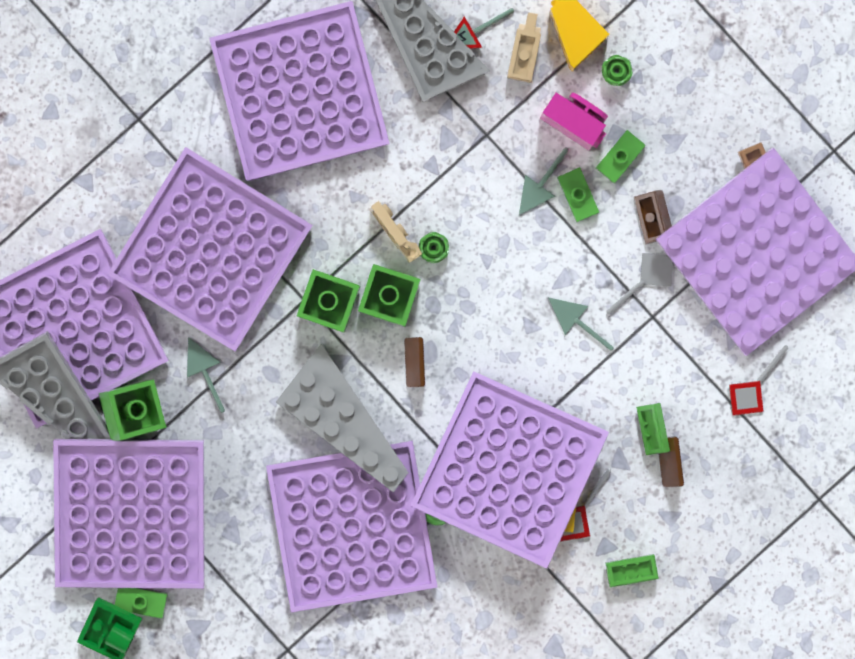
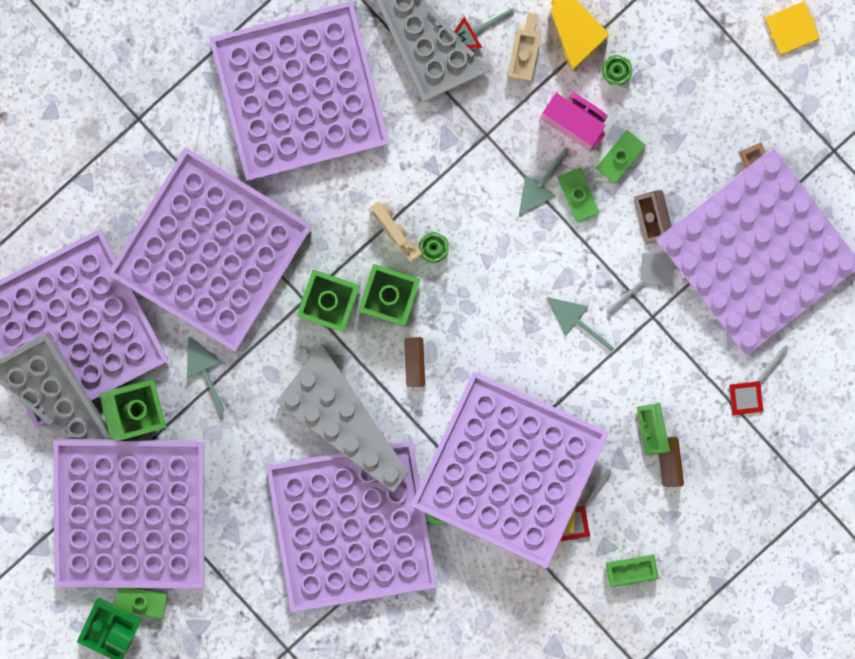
none -> yellow piece [764,1,820,55]

